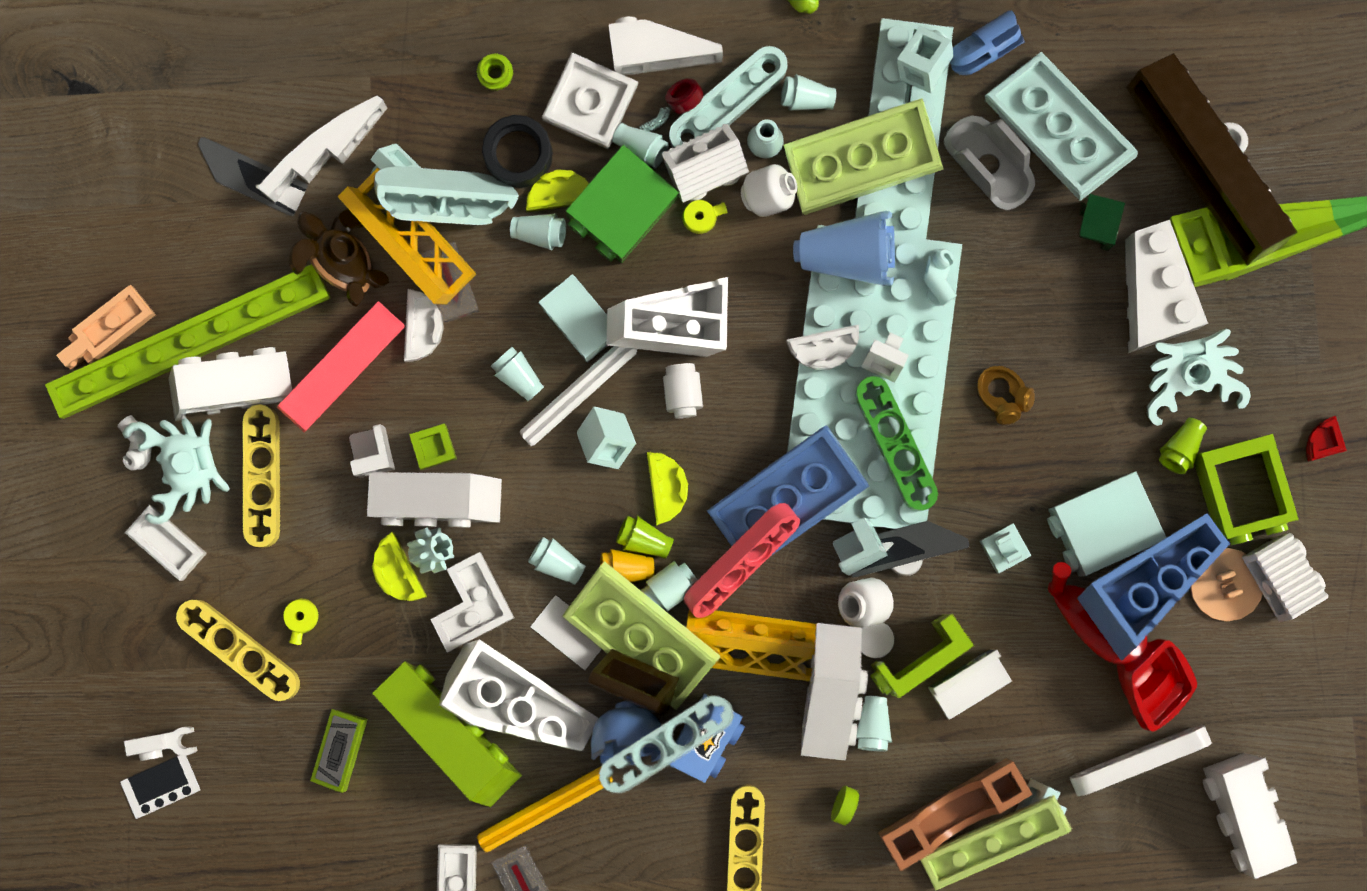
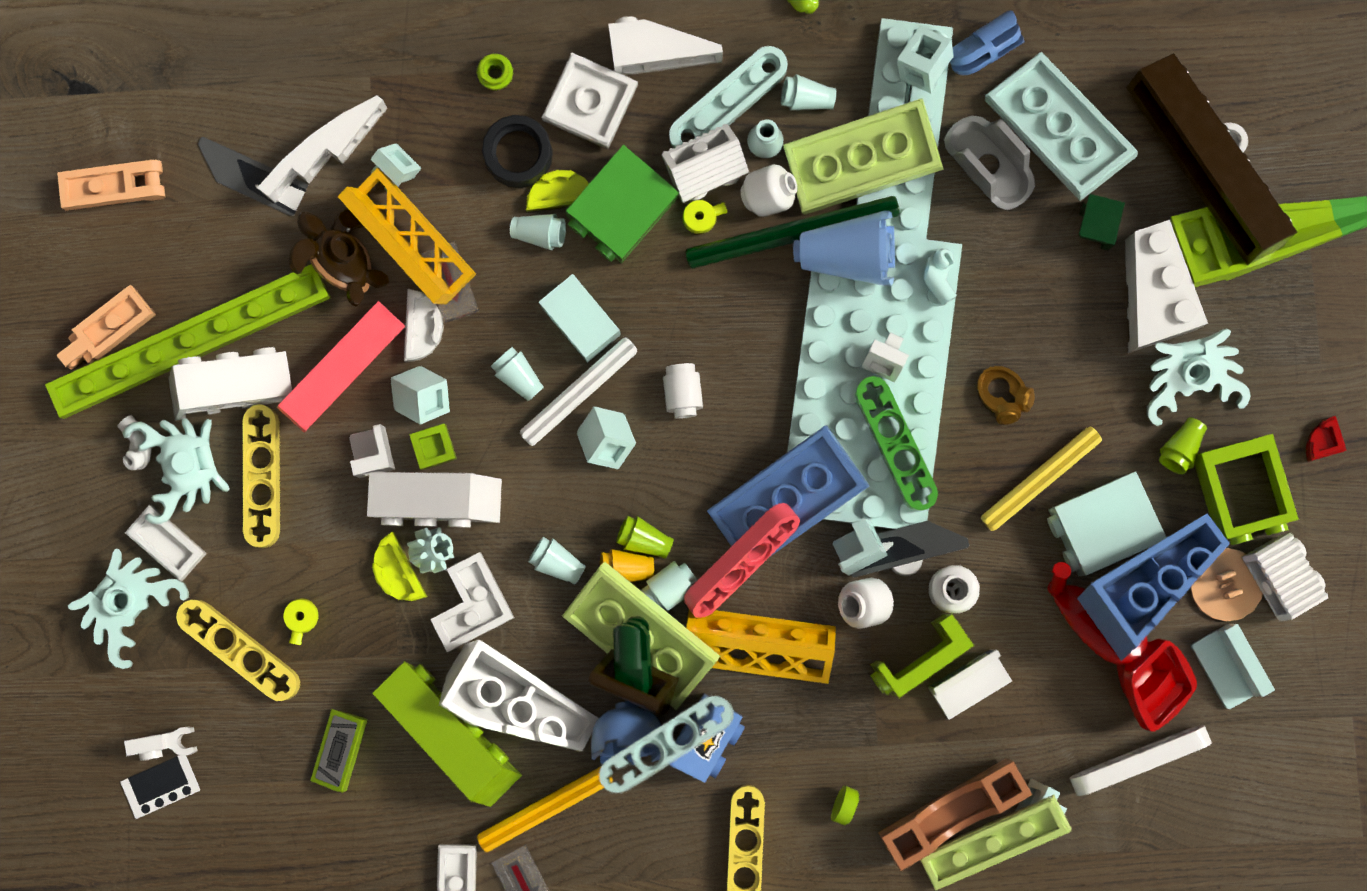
light aqua brick [374,166,519,225] -> none
white sticker [531,595,601,670] -> none
white wedge [606,277,728,357] -> none
light aqua cone [612,123,669,168] -> none
light aqua leg [639,107,671,132] -> none
neon yellow tile [647,452,688,525] -> none
dark red tile [665,78,703,114] -> none
white tile [786,324,859,370] -> none
white wedge [801,623,868,761] -> none
light aqua cone [856,696,892,752] -> none
white tile [861,623,894,658] -> none
light aqua tile [979,523,1031,574] -> none
white wedge [1203,753,1297,879] -> none
none -> light nougat plate [57,160,166,211]
none -> light aqua animal [68,549,189,669]
none -> light aqua panel [391,366,450,425]
none -> dark green arm [613,616,652,694]
none -> dark green axle [686,196,900,268]
none -> white head [929,565,979,613]
none -> light yellow axle [981,426,1102,531]
none -> light aqua panel [1191,624,1275,709]

